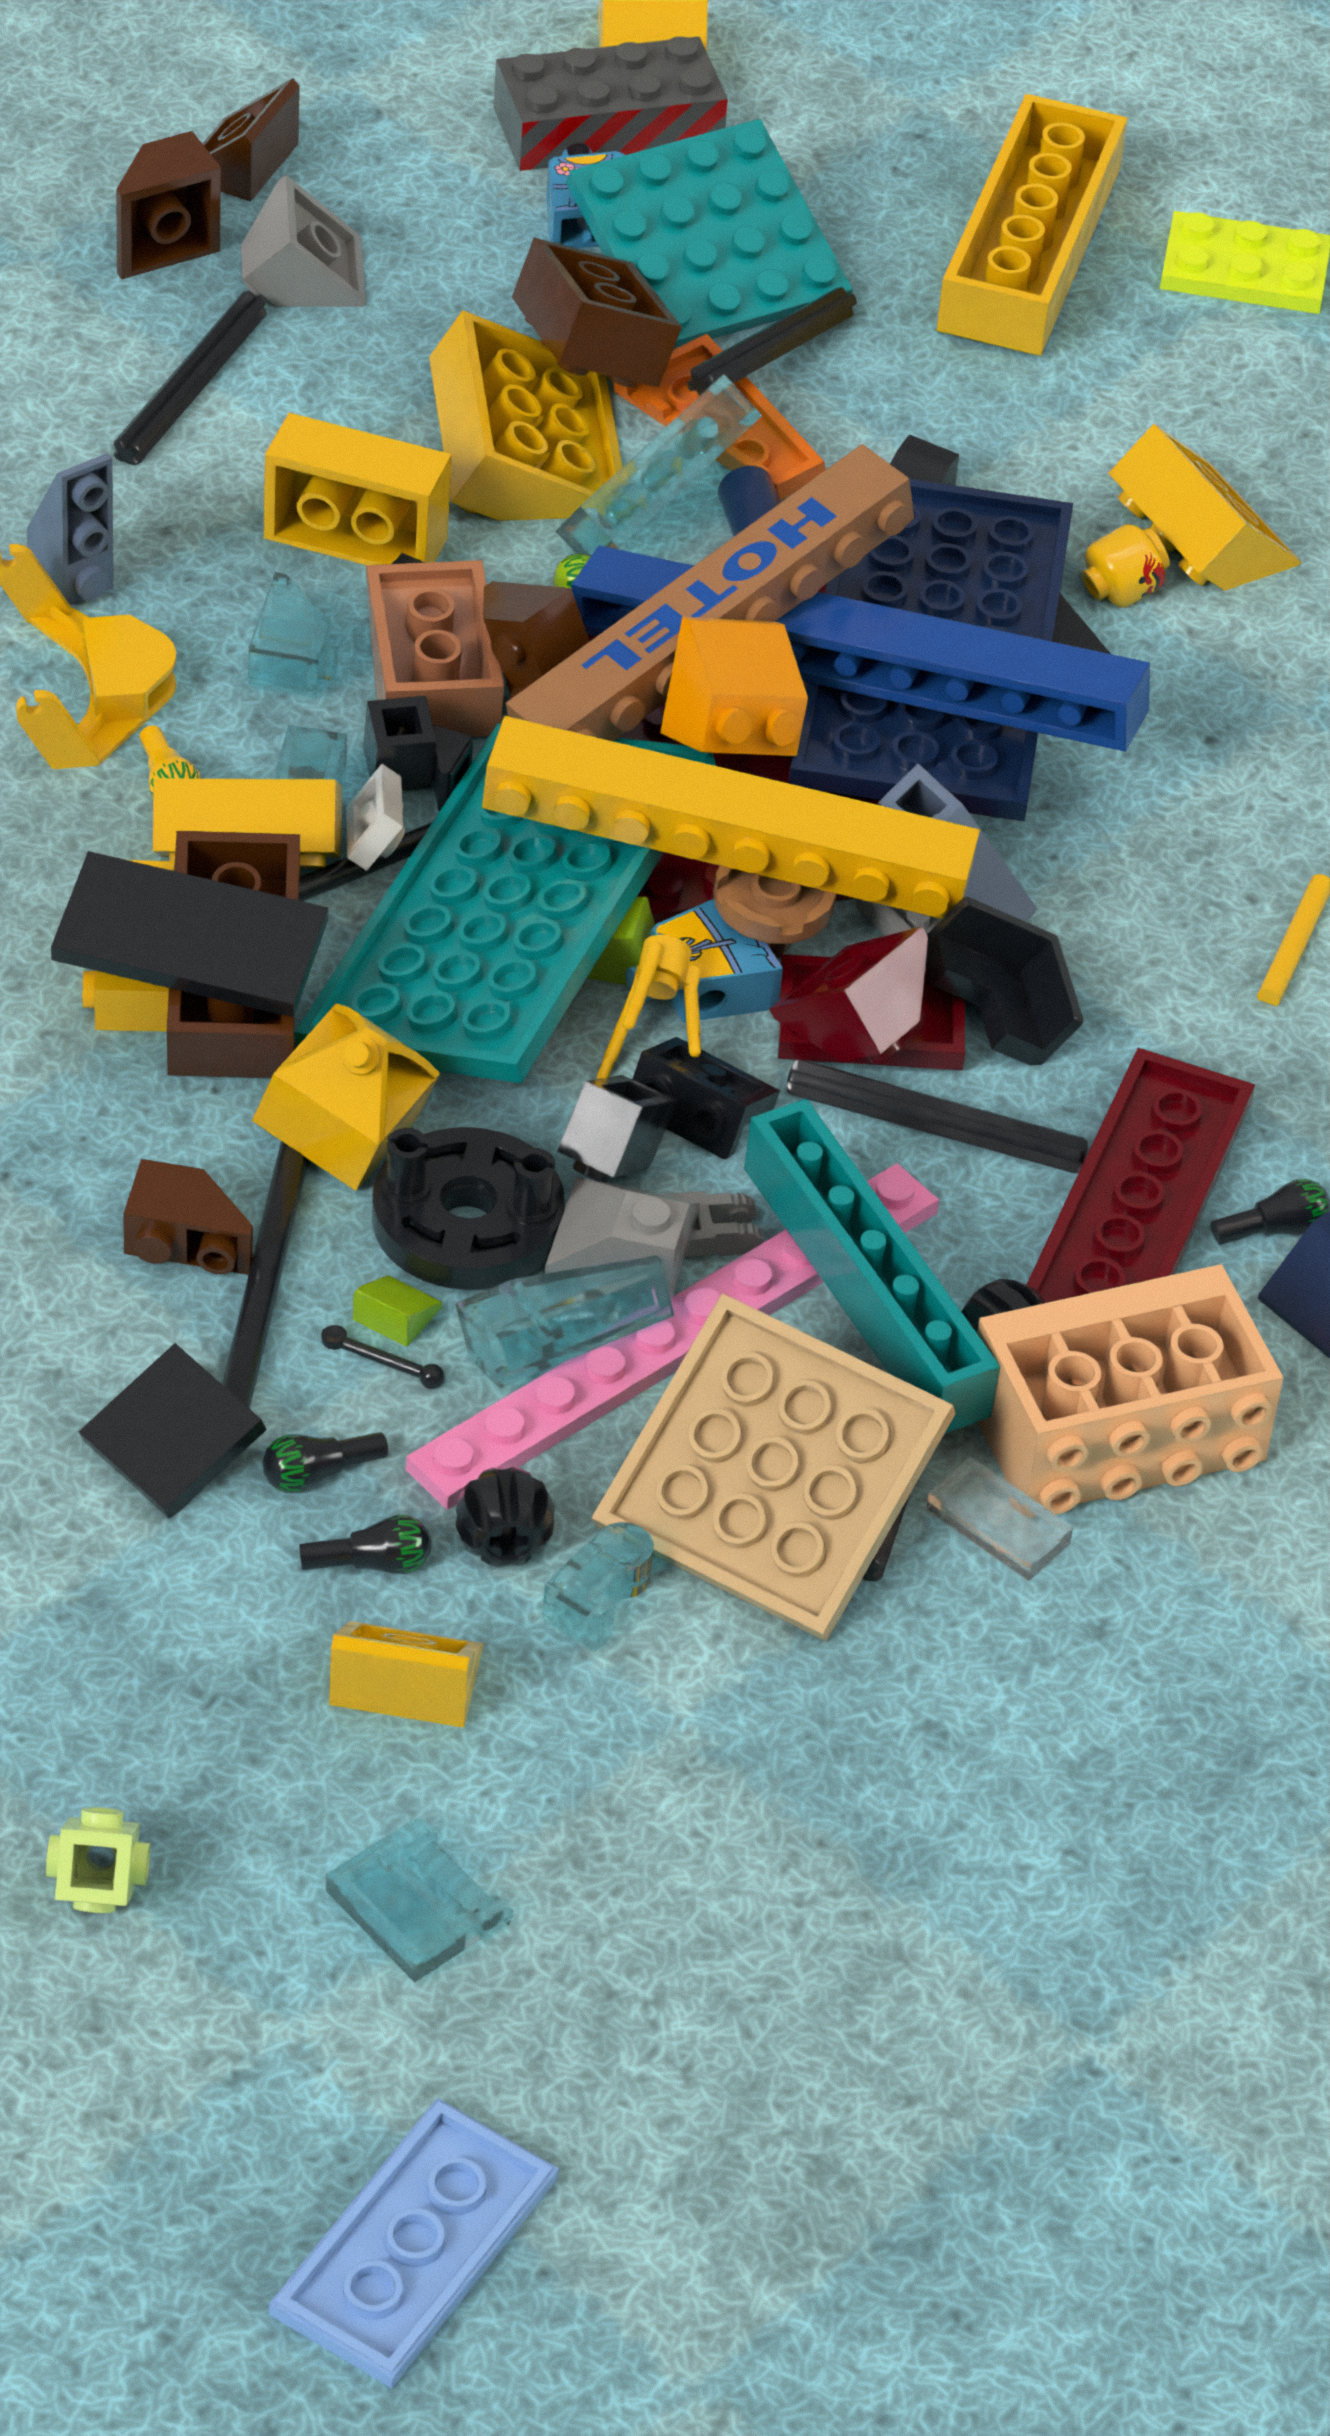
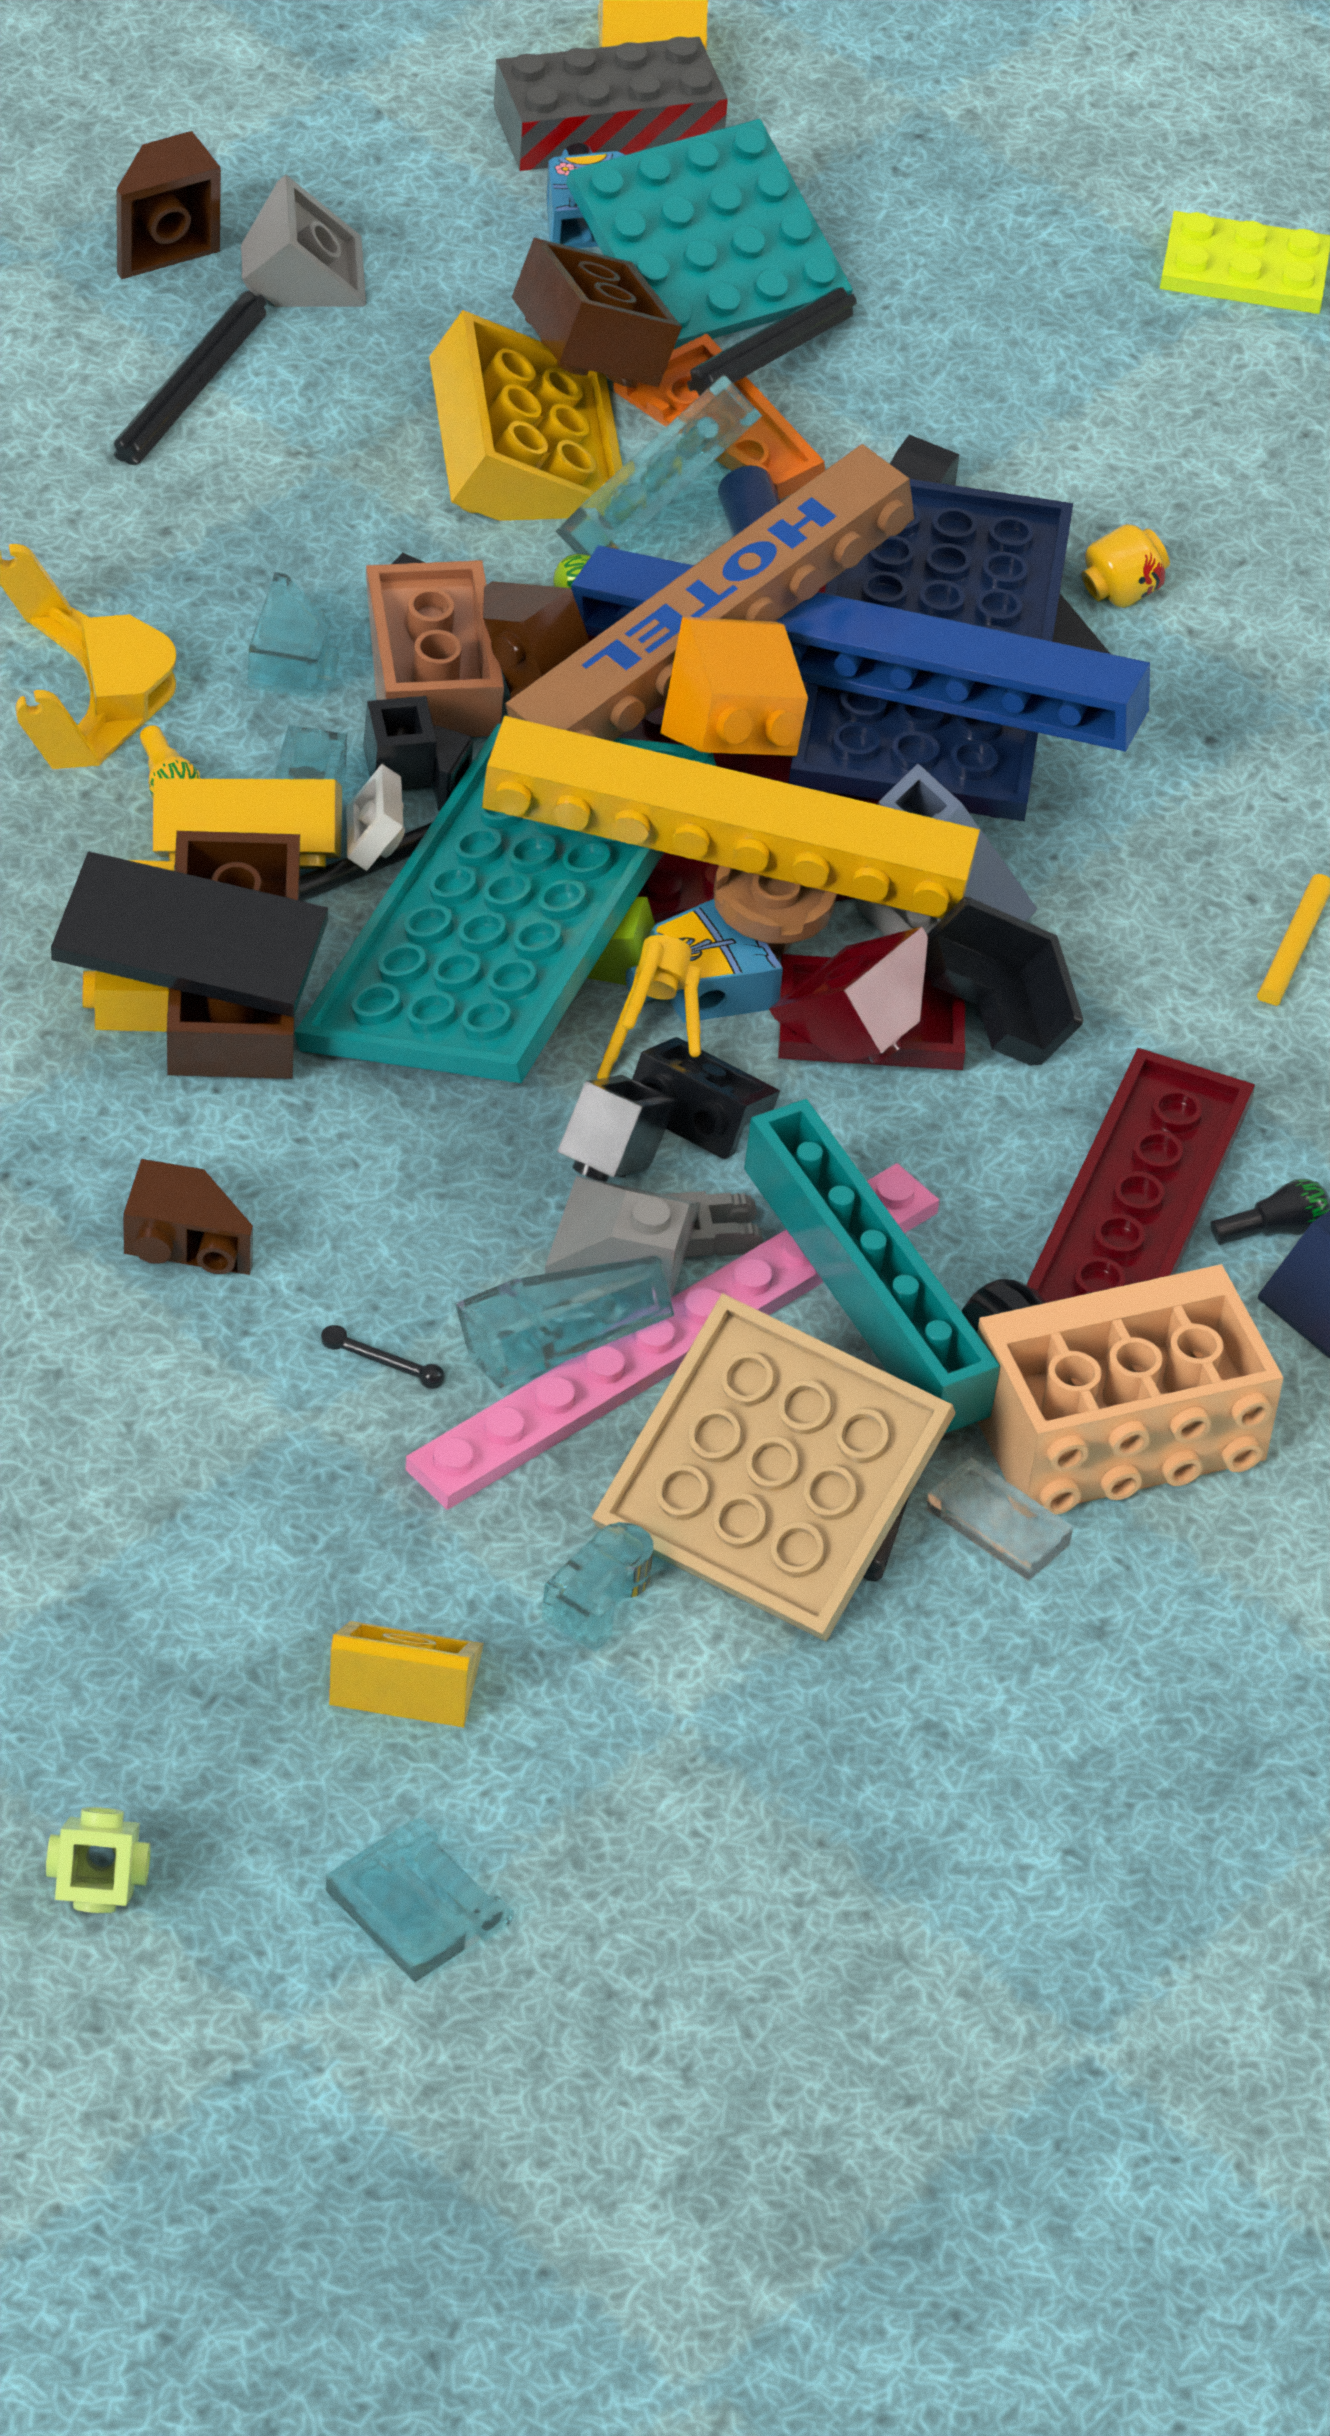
sand blue slope [27,453,114,605] -> none
black tile [79,1343,267,1518] -> none
reddish brown slope [202,78,300,202] -> none
black piece [222,1141,309,1409] -> none
yellow piece [252,1003,440,1191] -> none
black piece [262,1432,388,1493] -> none
yellow brick [264,413,452,565] -> none
light blue tile [269,2098,559,2388] -> none
black piece [299,1514,432,1574] -> none
lime slope [352,1275,442,1347] -> none
black piece [372,1127,565,1290] -> none
black piece [455,1466,555,1567] -> none
black axle [787,1059,1088,1173] -> none
yellow brick [936,94,1128,356] -> none
yellow slope [1108,424,1301,591] -> none

